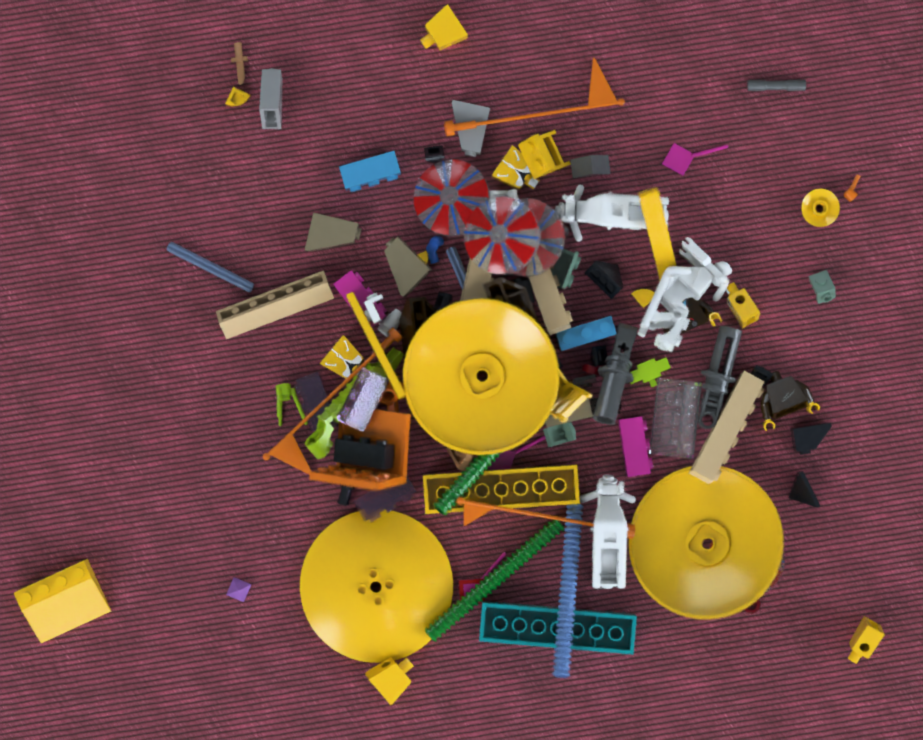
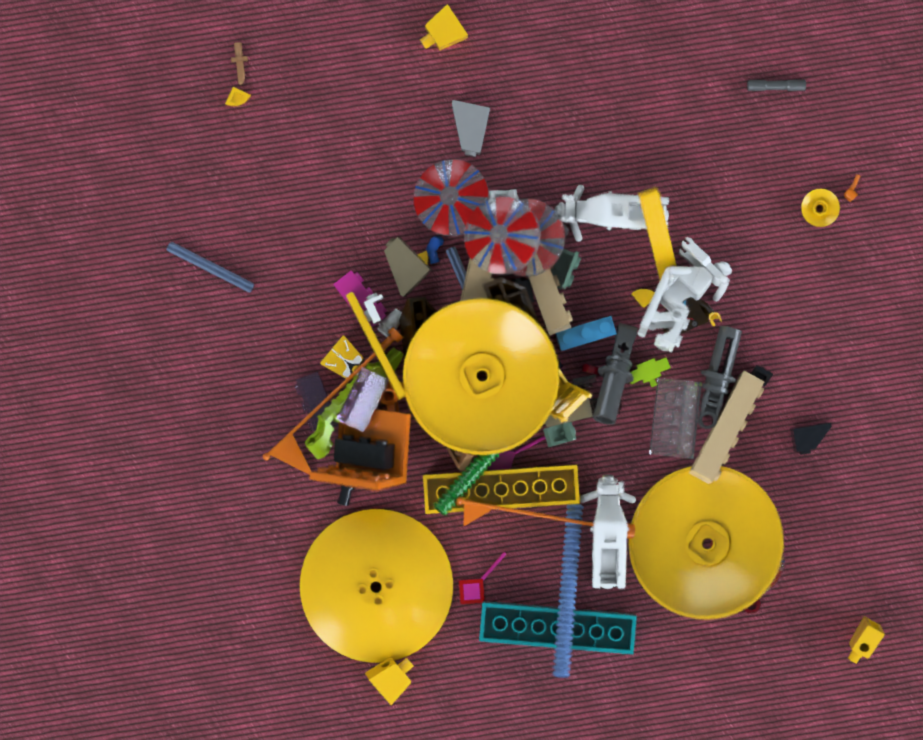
yellow slope [14,559,111,643] -> none
tan brick [216,270,334,339] -> none
medium lavender slope [226,577,252,602] -> none
light grey slope [259,68,282,129] -> none
lime plant [275,383,308,426] -> none
dark tan slope [305,213,362,252] -> none
dark azure brick [339,151,401,192] -> none
clear purple brick [354,476,416,522] -> none
black slope [424,145,444,164] -> none
green piece [425,519,565,642] -> none
black slope [433,291,453,311] -> none
orange piece [444,57,625,136] -> none
yellow torso [491,145,540,190] -> none
yellow plate [518,130,571,180] -> none
dark grey slope [570,155,611,179] -> none
black slope [584,261,623,299] -> none
black slope [590,345,607,366] -> none
dark pink brick [618,416,653,477] -> none
dark pink piece [662,143,728,176] -> none
yellow torso [726,282,760,329] -> none
dark brown torso [760,371,820,431] -> none
black slope [788,471,820,507] -> none
sand green bracket [809,270,836,304] -> none

